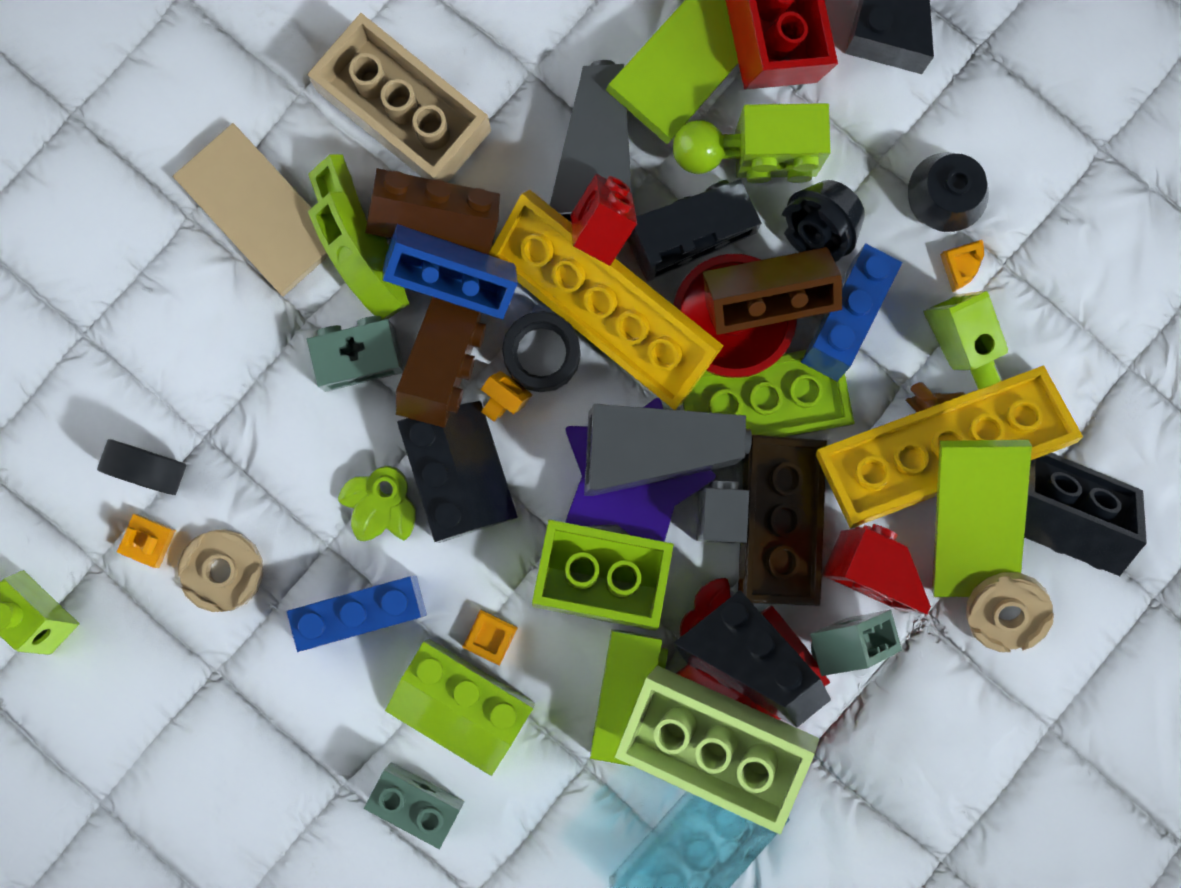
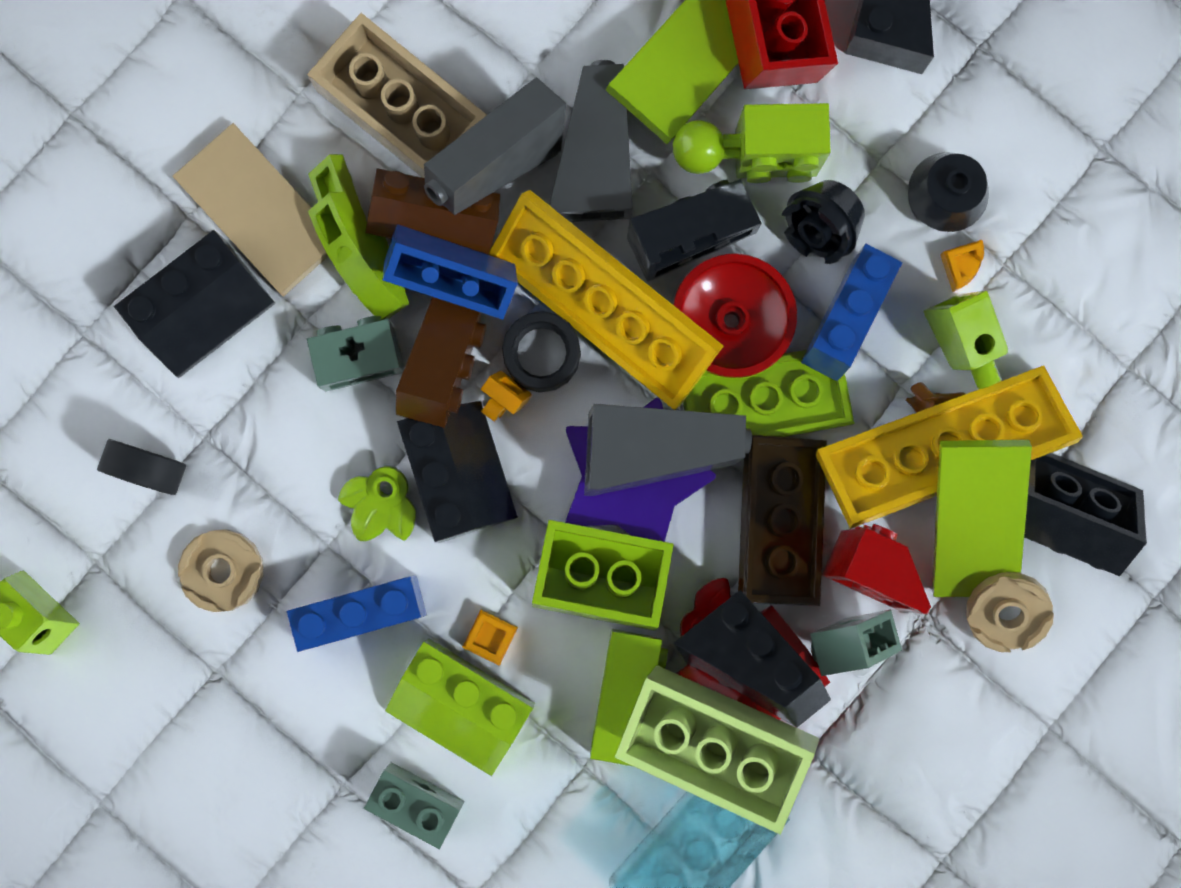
light orange tile [117,514,176,568] -> none
red brick [571,173,637,266] -> none
dark grey brick [696,481,749,543] -> none
reddish brown brick [703,247,842,335] -> none
none -> black slope [114,230,276,378]
none -> dark grey slope [424,77,566,215]

